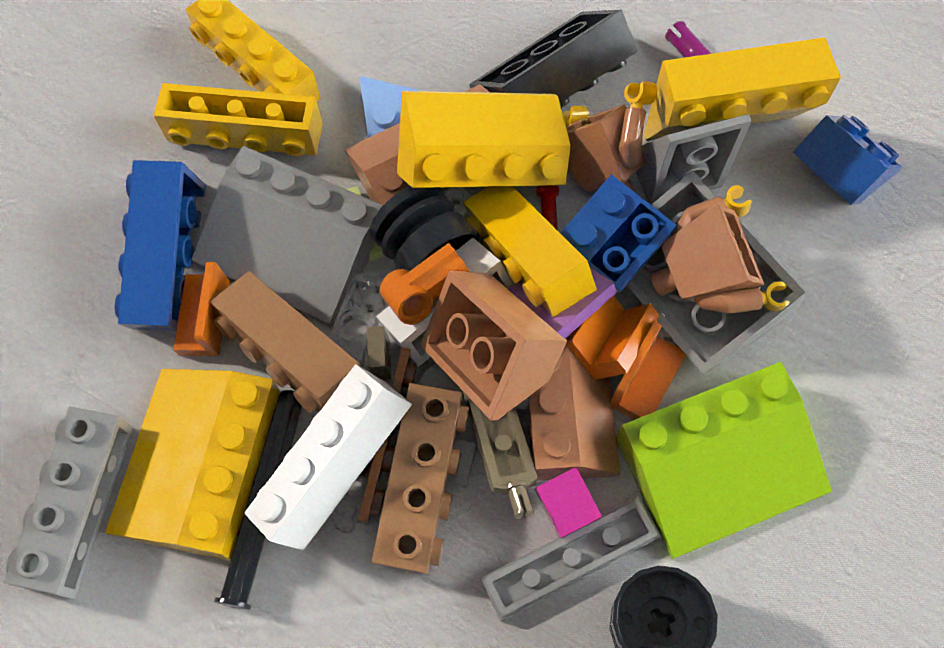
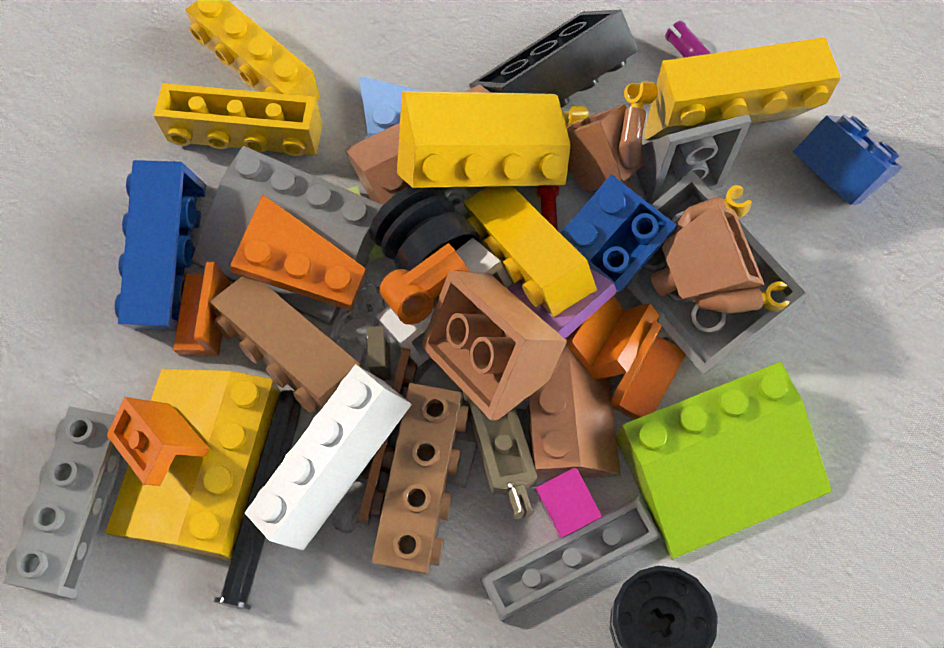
none -> orange panel [107,397,209,486]
none -> orange wing [230,194,366,311]

